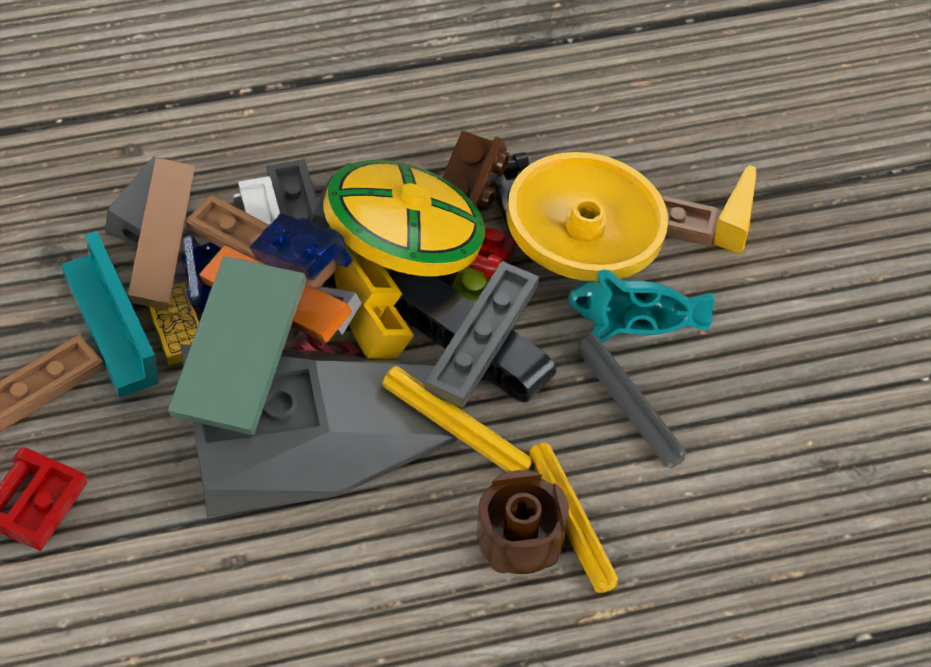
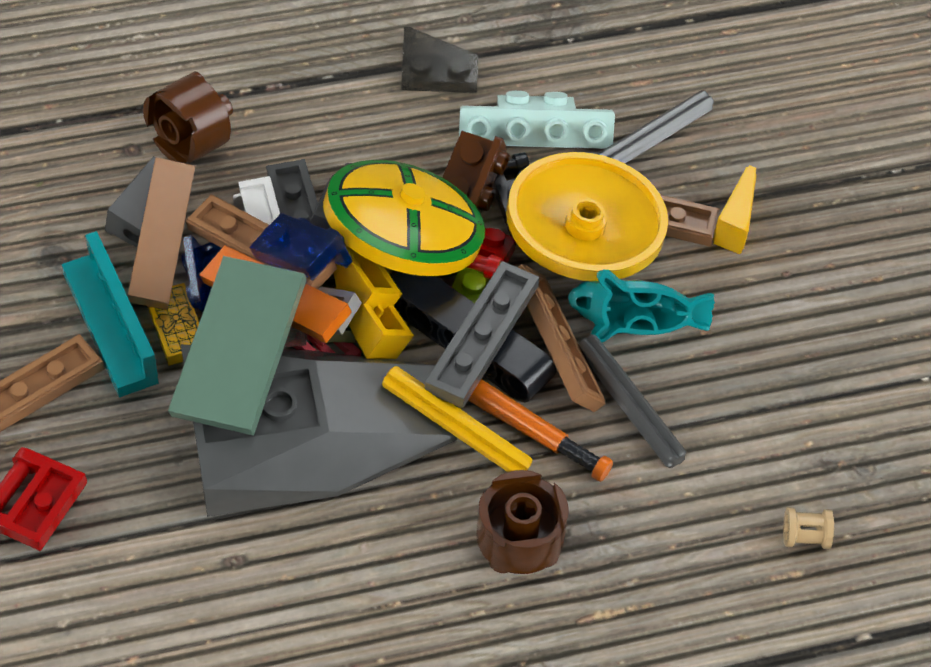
yellow axle [528,442,618,593] -> none
none -> reddish brown brick [143,71,233,164]
none -> clear smoke wing [401,27,478,93]
none -> light aqua bracket [459,90,615,149]
none -> orange piece [468,379,613,482]
none -> medium nougat tile [518,264,606,412]
none -> axle [598,90,714,164]
none -> tan bush [783,507,834,549]

